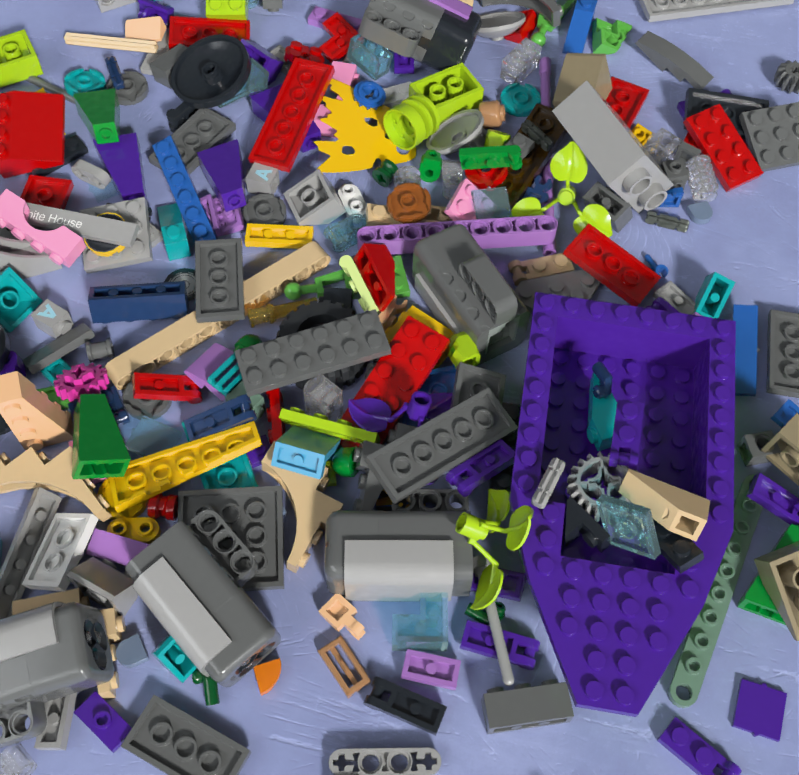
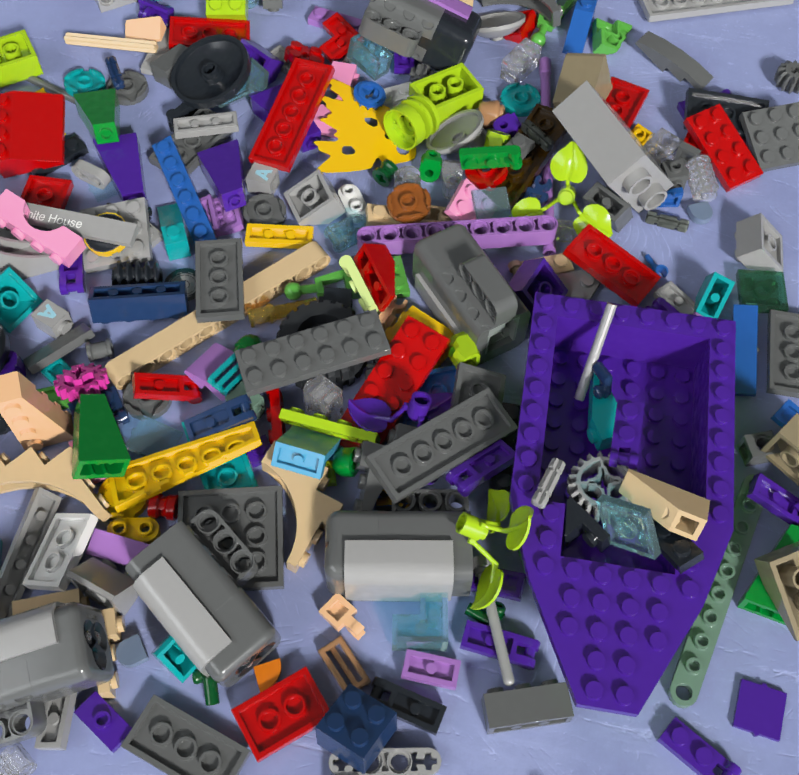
none -> dark purple plate [59,252,86,295]
none -> black piece [111,260,163,285]
none -> light grey tile [173,111,239,139]
none -> red plate [231,666,329,763]
none -> dark blue brick [315,683,397,774]
none -> dark grey gear [409,64,434,83]
none -> dark purple piece [493,112,521,139]
none -> dark purple slope [509,257,568,318]
none -> clear tile [556,219,578,242]
none -> light grey bar [574,302,617,401]
none -> light grey slope [734,213,784,273]
none -> clear green plate [736,269,789,313]

